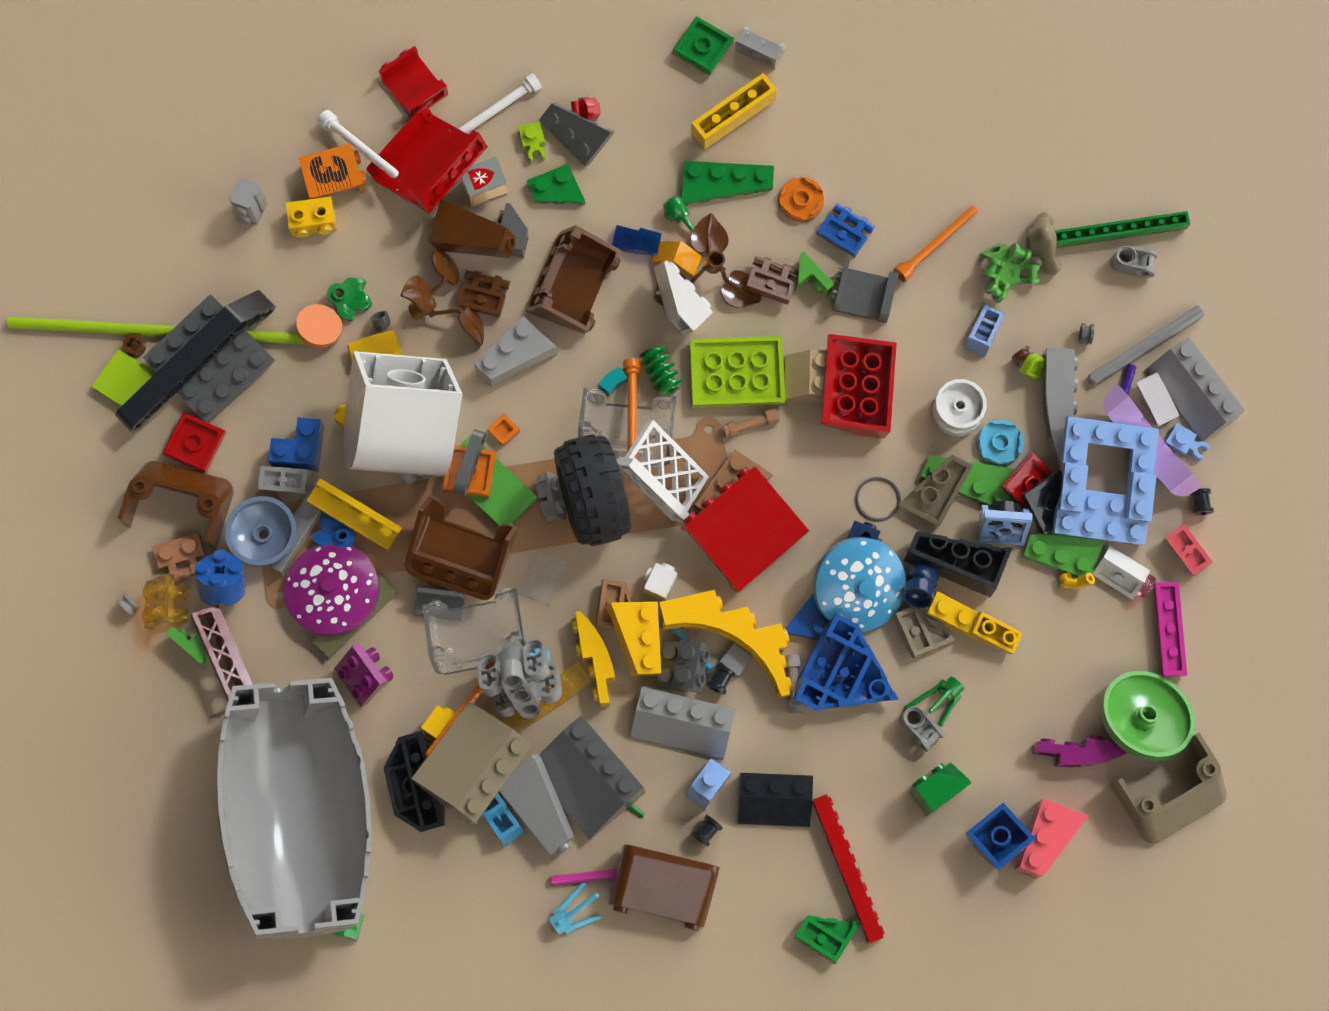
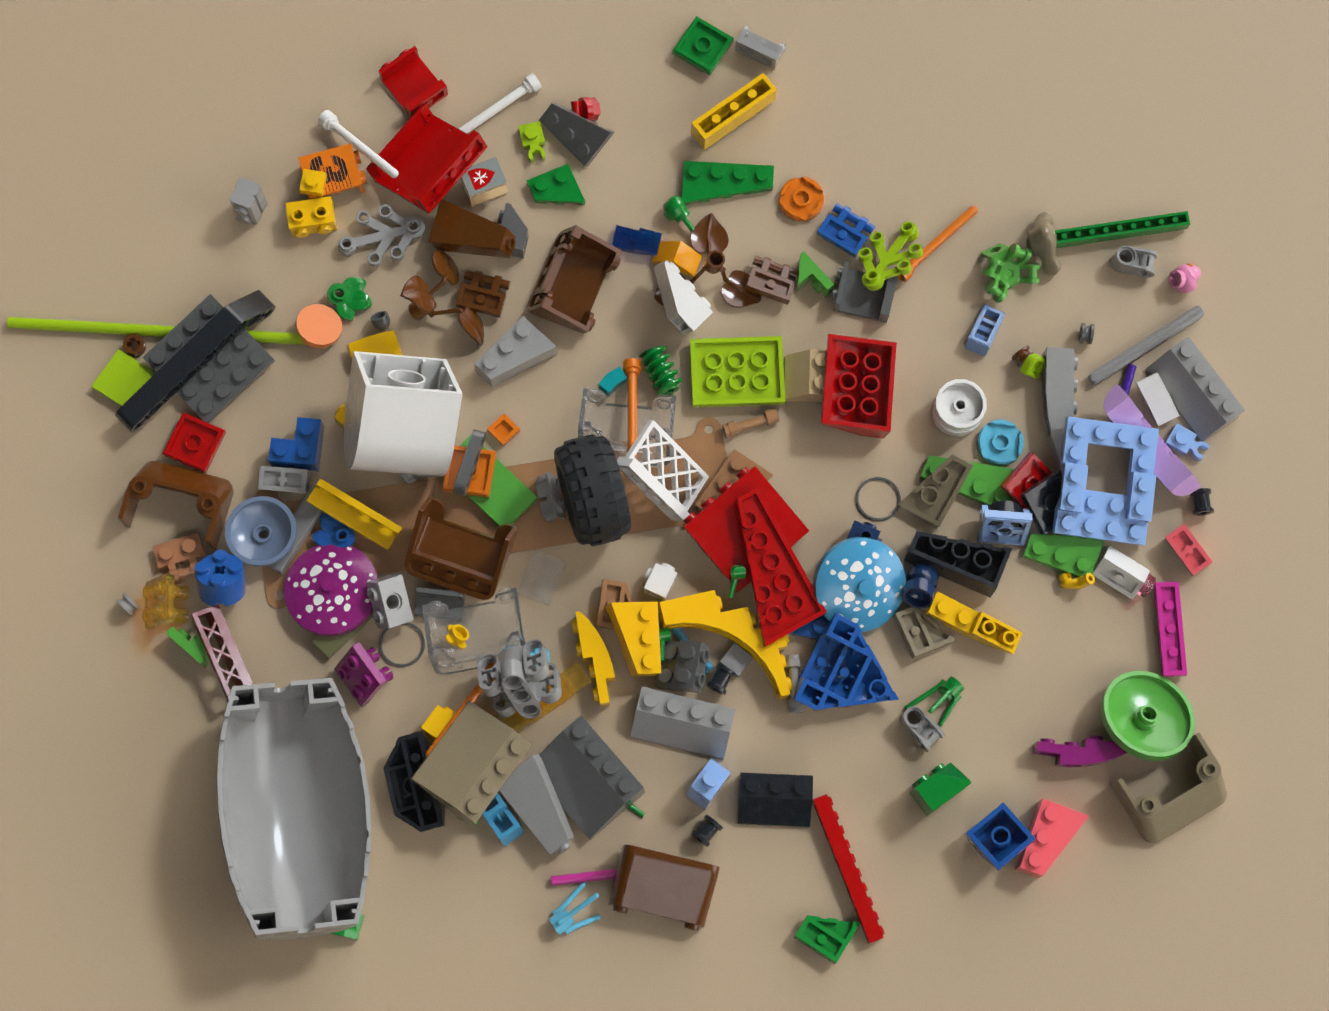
none -> yellow plate [299,169,327,197]
none -> light grey plant [338,204,425,267]
none -> light grey brick [366,574,413,629]
none -> dark grey piece [379,622,425,667]
none -> yellow plate [445,624,469,649]
none -> green hand [659,627,671,662]
none -> green hand [727,565,746,598]
none -> red wing [736,487,827,647]
none -> lime plant [858,221,923,291]
none -> bright pink animal [1168,263,1201,293]

